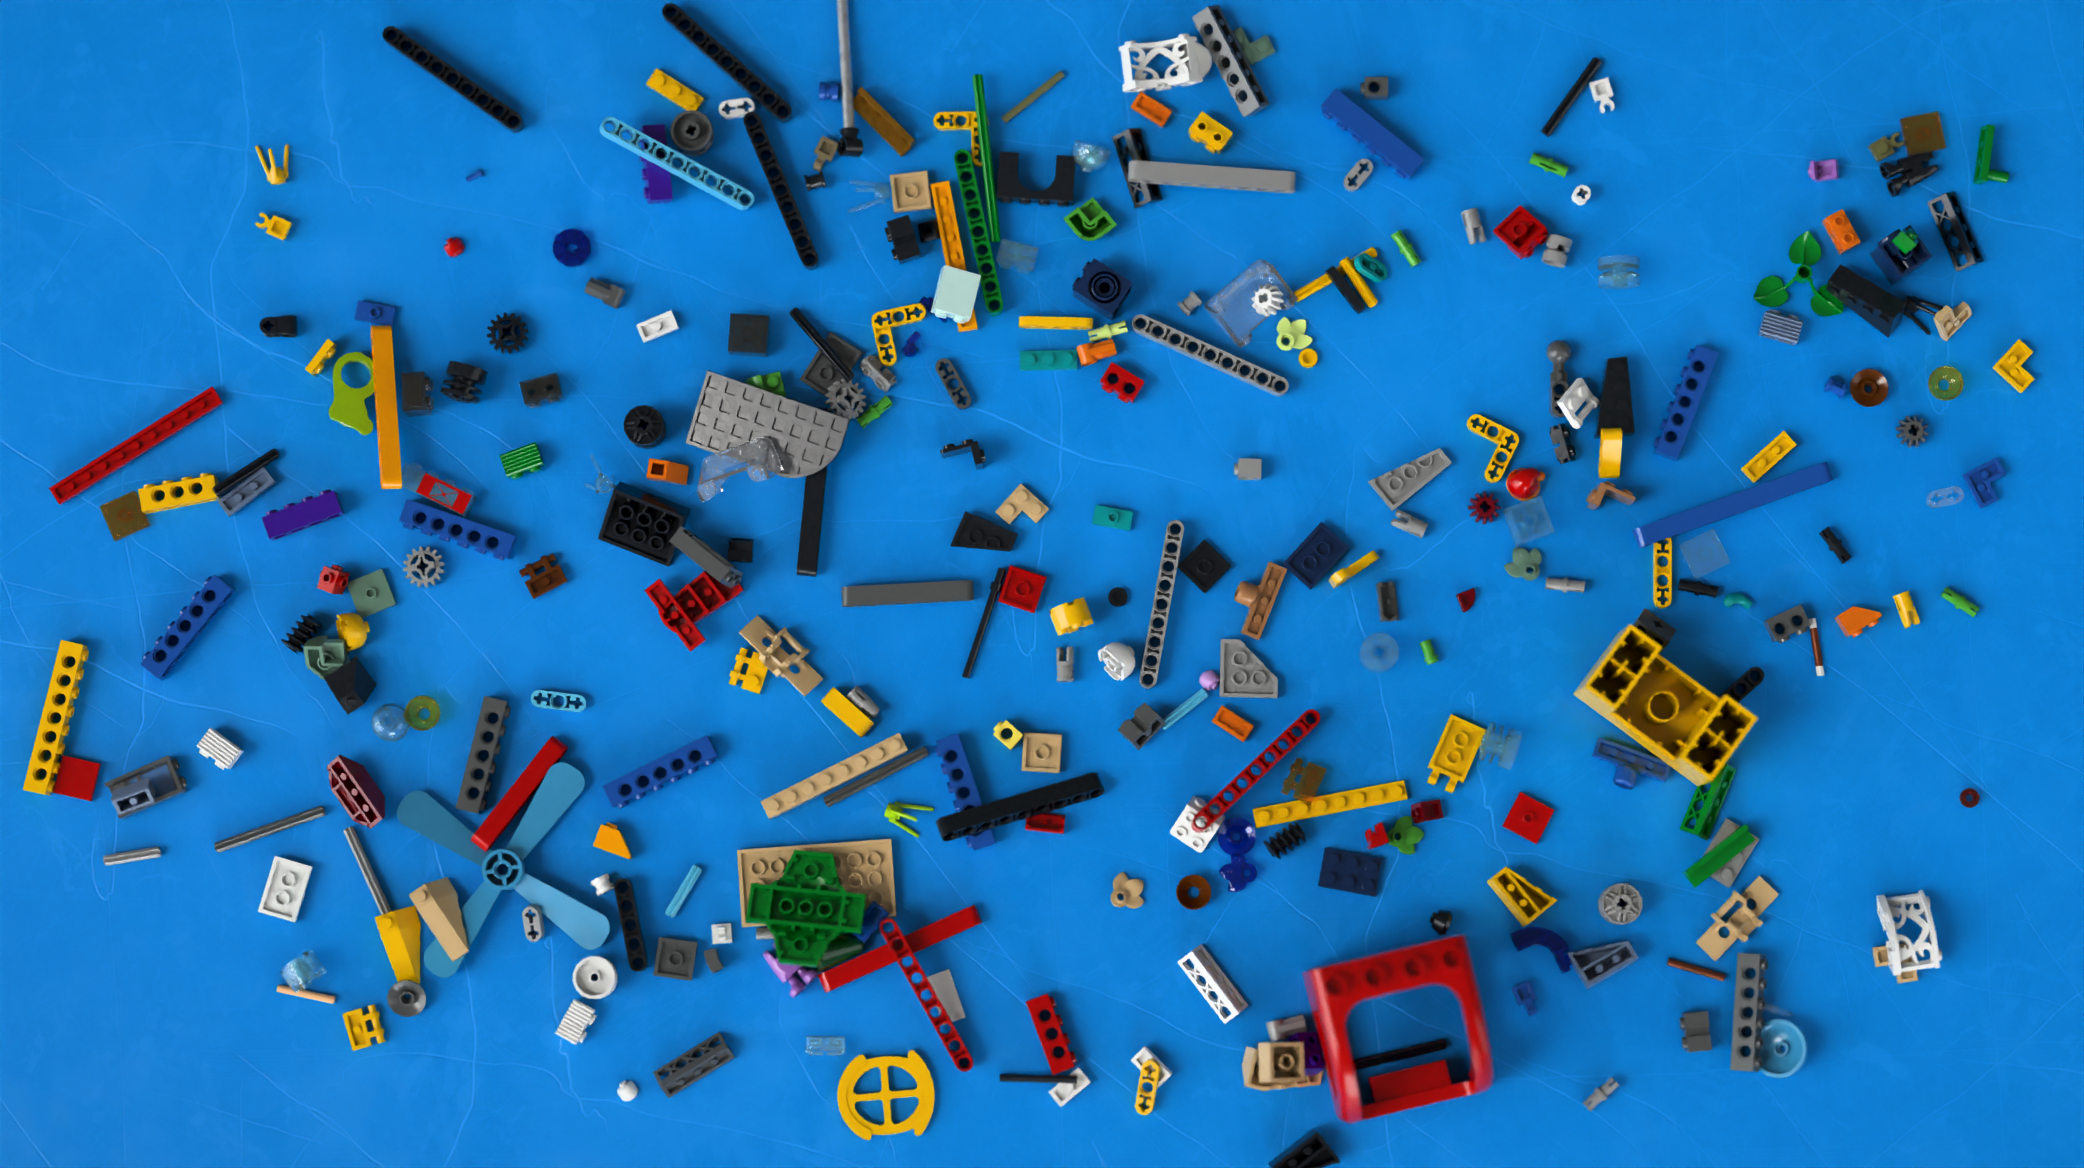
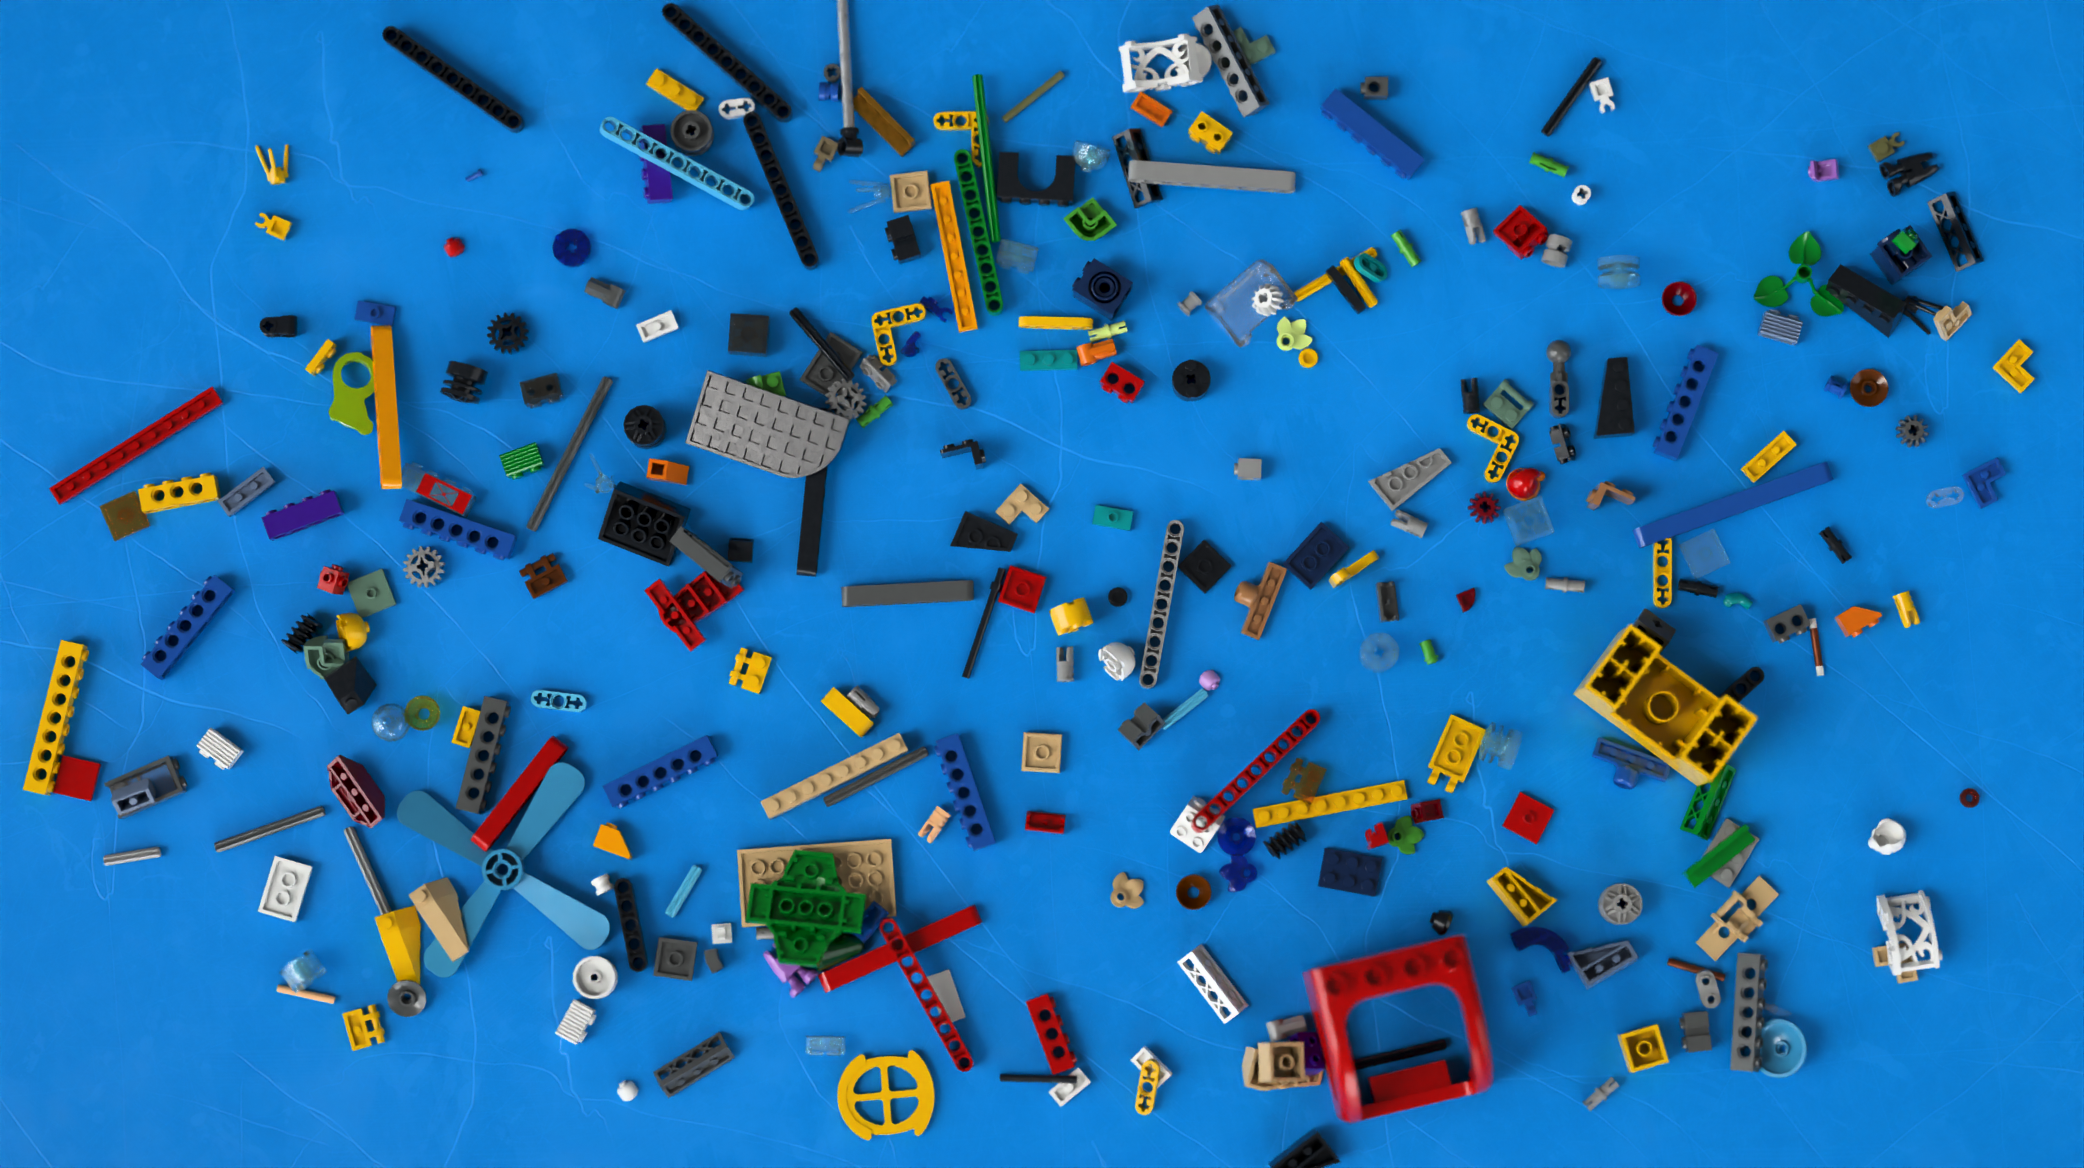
black axle [212,448,280,496] -> none
clear smoke brick [401,372,435,417] -> none
light grey beam [522,904,545,942] -> none
clear windscreen [697,437,783,502] -> none
tan piece [739,615,823,696] -> none
black bush [804,171,826,192] -> none
lime plant [884,801,934,838] -> none
black tile [917,220,941,243] -> none
light aqua brick [931,265,981,324] -> none
black beam [936,773,1105,841] -> none
light yellow brick [993,720,1023,751] -> none
light grey beam [1132,314,1289,397] -> none
orange plate [1211,705,1254,742] -> none
light grey plate [1219,639,1278,699] -> none
light grey beam [1343,159,1373,192] -> none
white plate [1557,378,1600,429] -> none
yellow beam [1598,428,1622,478] -> none
orange brick [1822,209,1861,255] -> none
clear orange plate [1900,111,1946,156] -> none
clear yellow piece [1928,366,1964,401] -> none
bright green pin [1940,586,1980,617] -> none
green piece [1973,124,2009,184] -> none
none -> yellow plate [451,706,480,749]
none -> dark grey axle [527,376,613,531]
none -> dark grey bush [824,64,841,82]
none -> light nougat hinge [918,806,951,844]
none -> black brick [1172,360,1211,401]
none -> black hinge [1461,378,1480,414]
none -> sand green plate [1483,379,1534,430]
none -> yellow brick [1617,1024,1669,1073]
none -> dark red piece [1662,281,1697,316]
none -> light grey plate [1695,969,1721,1008]
none -> white hair [1868,818,1906,855]

